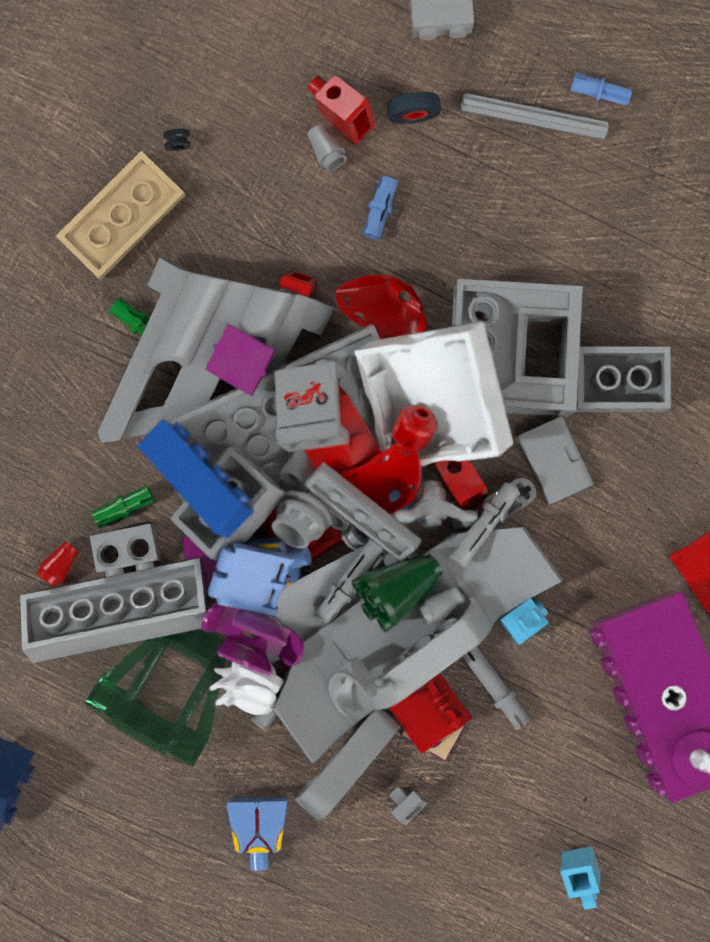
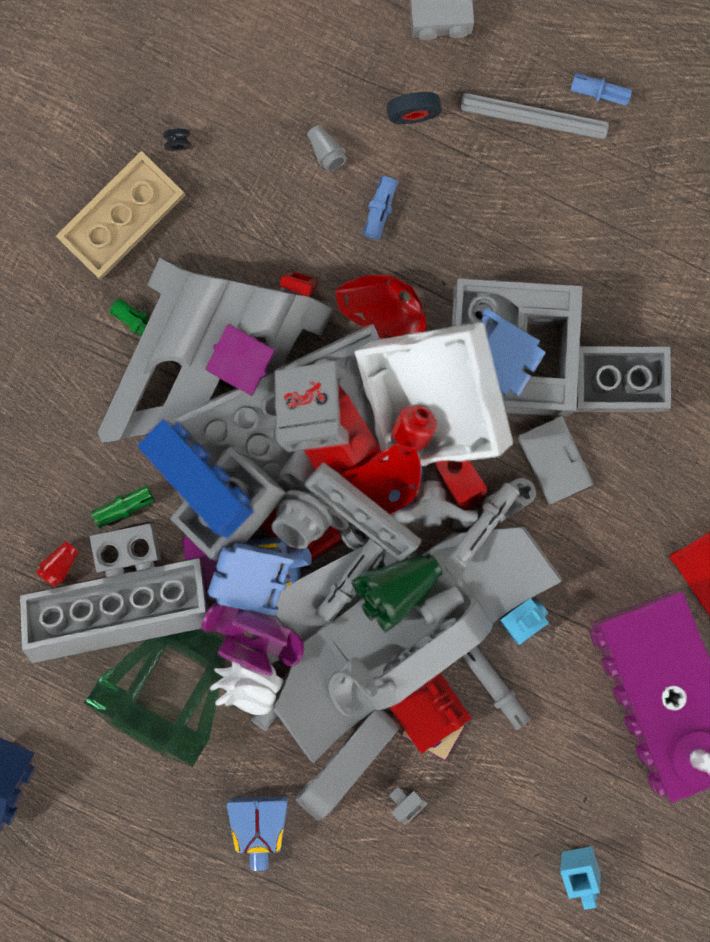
red torso [308,76,376,146] -> none
none -> medium blue plate [481,308,546,396]

